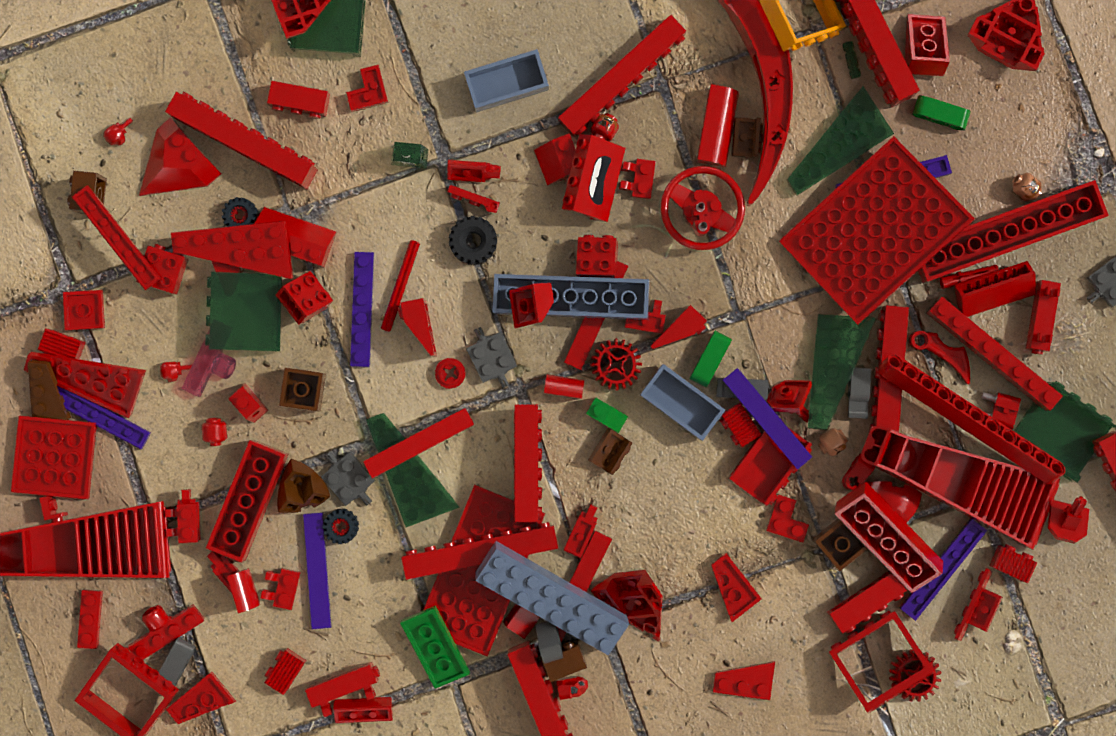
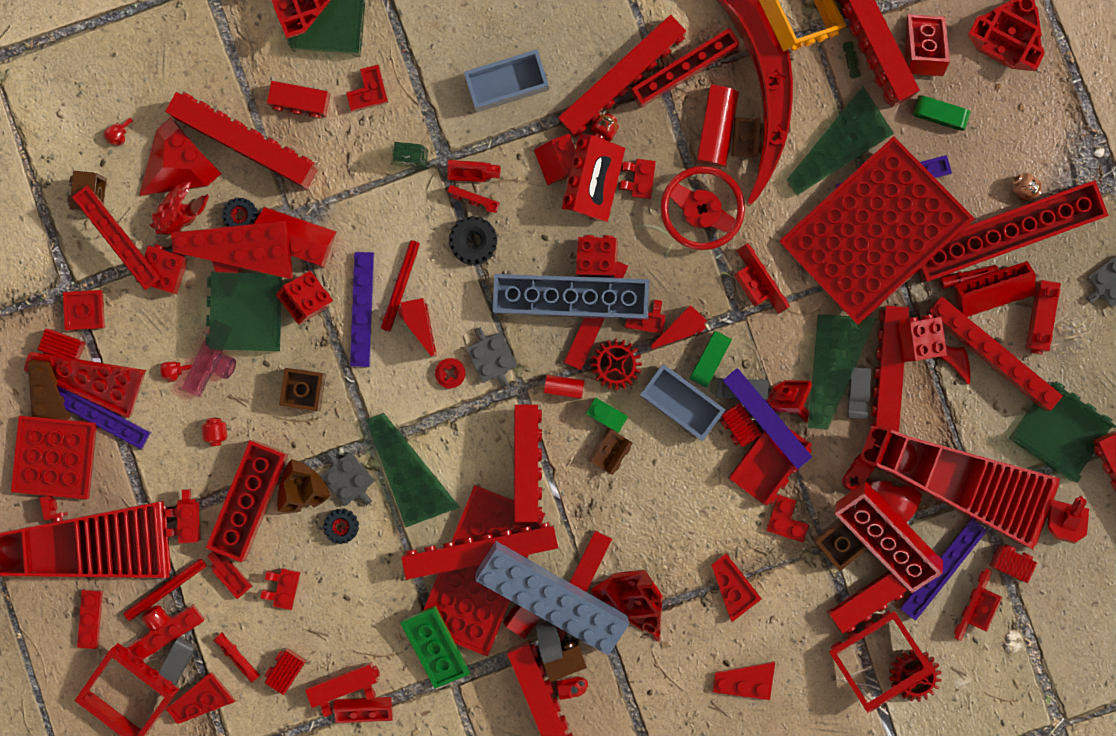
red brick [227,568,261,614] -> none
red torso [228,383,269,423] -> none
dark purple tile [303,512,332,629] -> none
red tile [363,408,474,479] -> none
red slope [509,283,554,329] -> none
red hinge [563,504,598,558] -> none
red piece [691,200,710,237] -> none
nougat head [818,428,848,457] -> none
red beam [878,354,1065,484] -> none
red piece [982,392,1021,430] -> none
none -> red axle [124,559,207,621]
none -> red head [150,181,209,235]
none -> red pin [213,632,260,683]
none -> red brick [631,28,740,108]
none -> red bracket [734,243,790,314]
none -> red brick [898,314,947,362]

